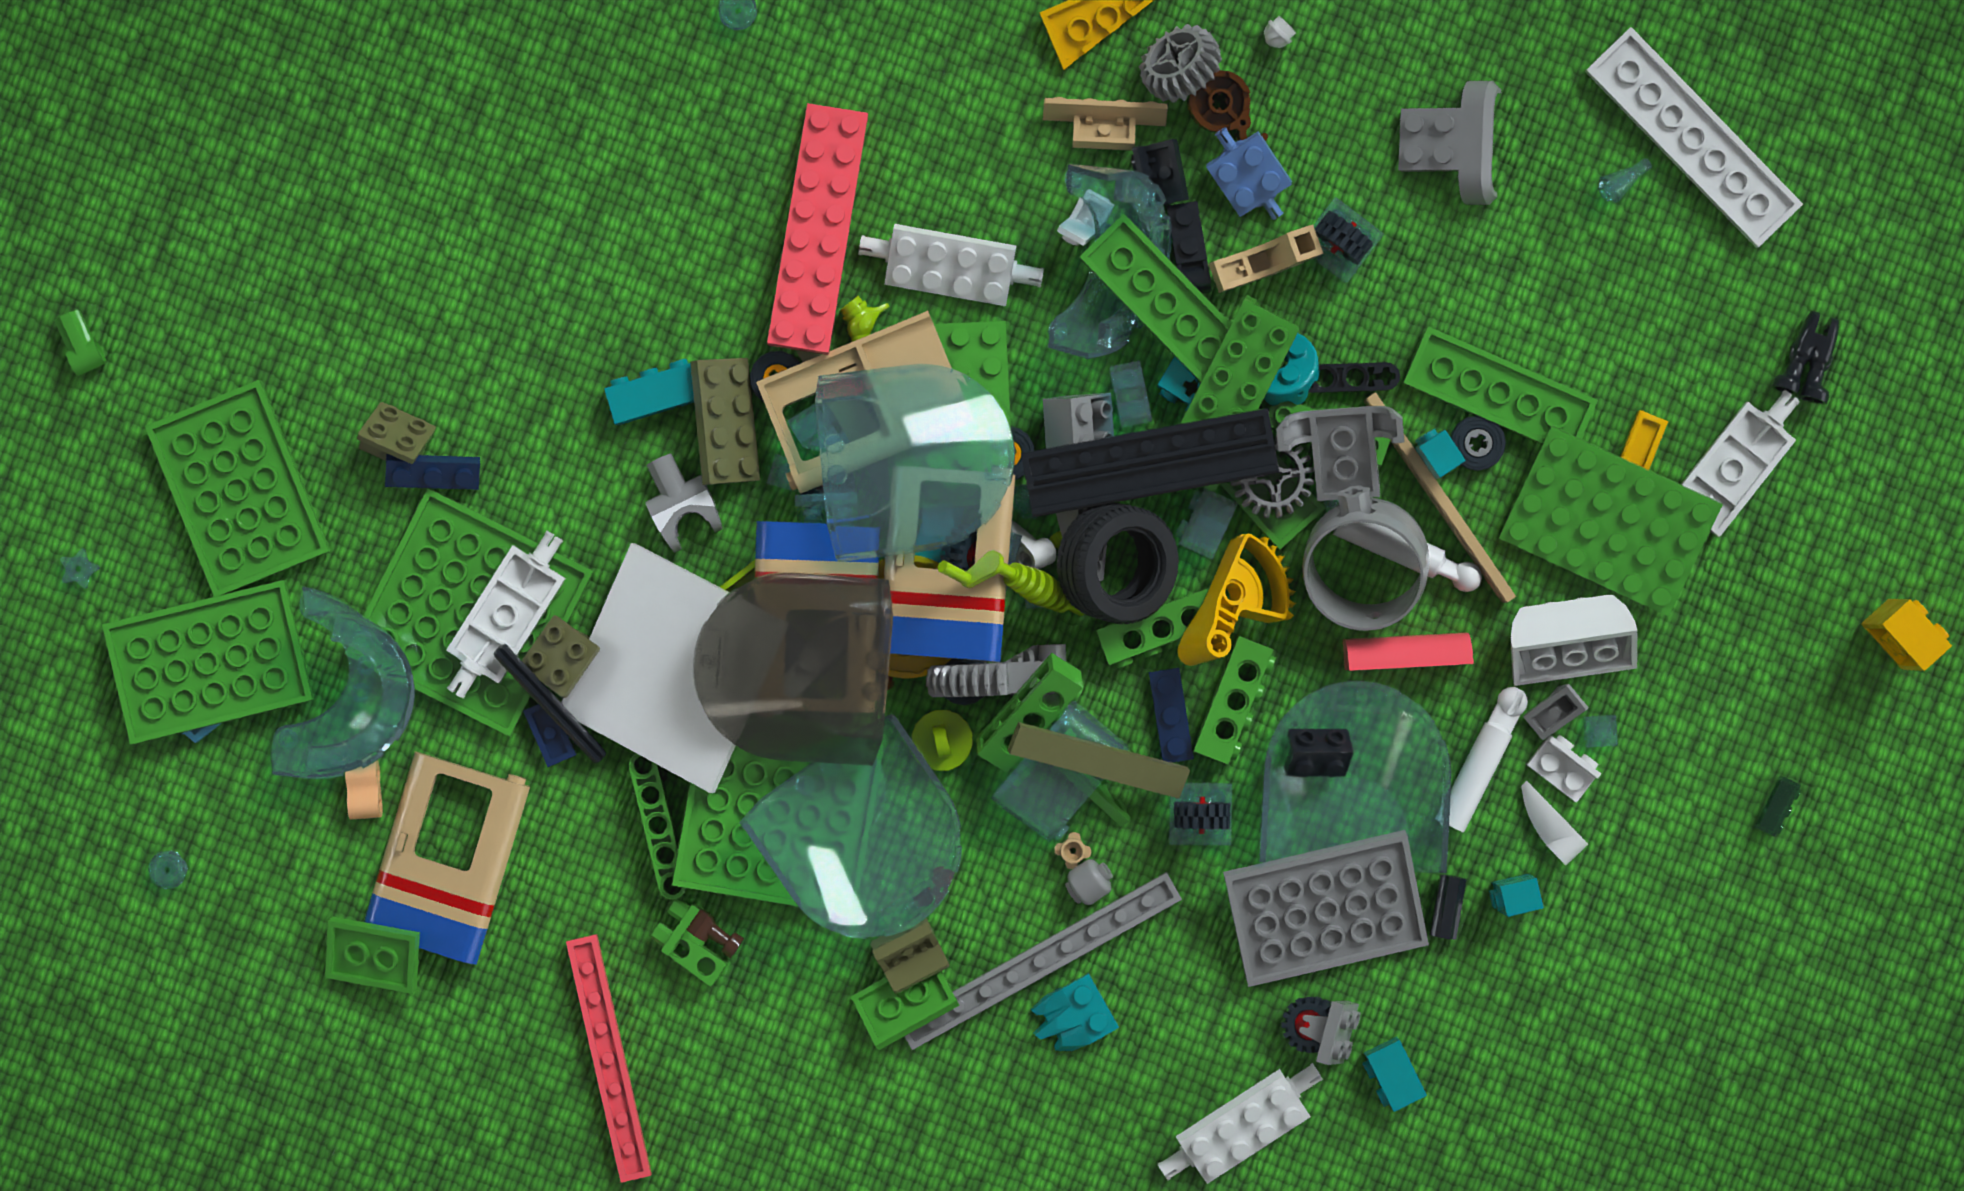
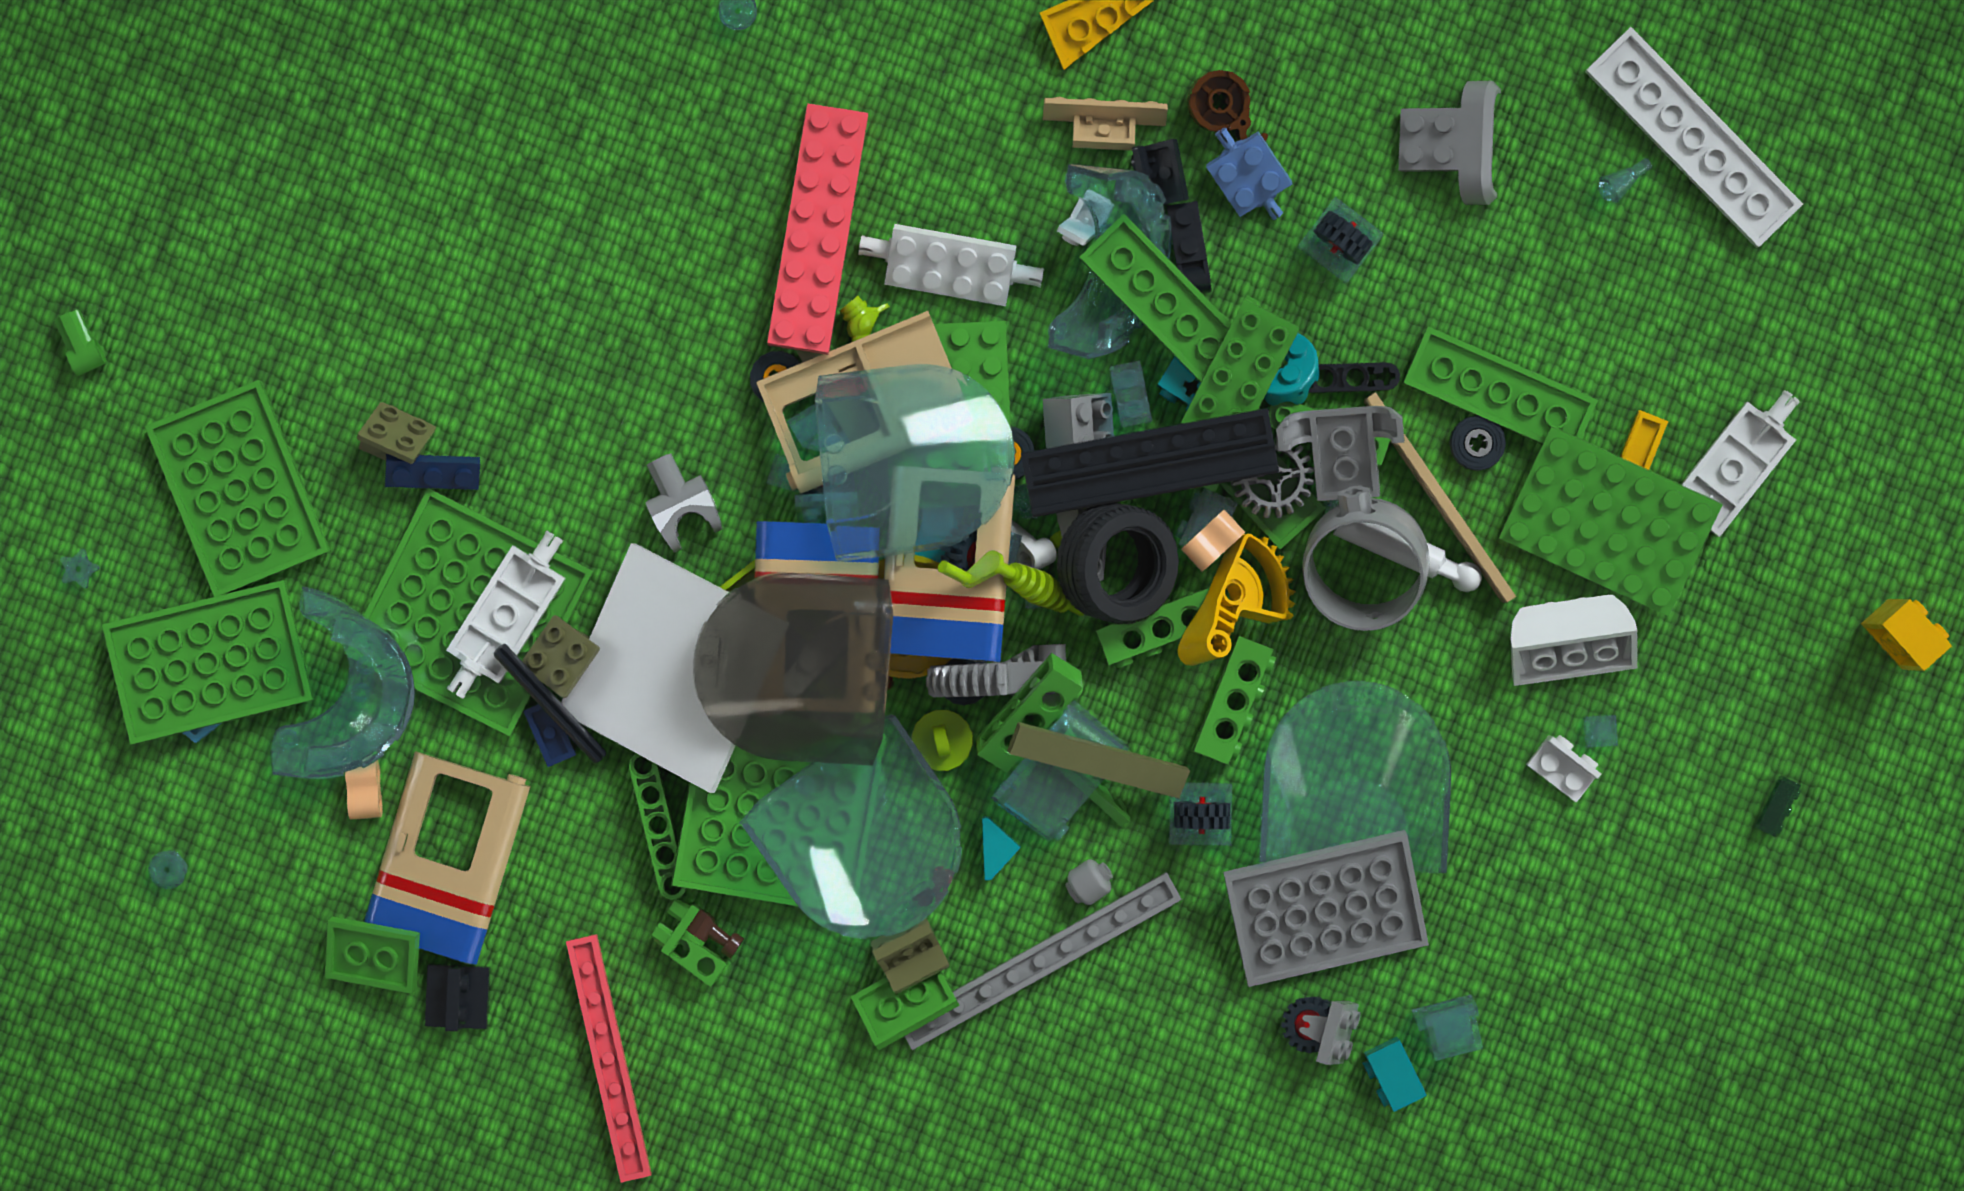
teal brick [604,359,694,425] -> none
olive plate [690,358,760,485] -> none
teal plate [1031,973,1119,1051] -> none
tan plate [1054,832,1091,869] -> none
light grey gear [1139,24,1222,103] -> none
dark blue plate [1148,667,1194,763] -> none
white plate [1158,1063,1323,1184] -> none
tan arch [1209,224,1324,293] -> none
white plate [1264,16,1296,48] -> none
black bracket [1284,729,1354,777] -> none
coral brick [1343,632,1474,671] -> none
teal brick [1414,429,1466,479] -> none
black axle [1429,874,1467,940] -> none
white piece [1436,687,1528,833] -> none
teal brick [1489,874,1544,917] -> none
white piece [1521,781,1588,865] -> none
light grey slope [1523,684,1589,740] -> none
black piece [1771,311,1839,405] -> none
none -> black bracket [425,964,491,1032]
none -> teal slope [982,816,1021,880]
none -> light nougat axle [1181,509,1245,572]
none -> clear light blue plate [1412,994,1483,1061]

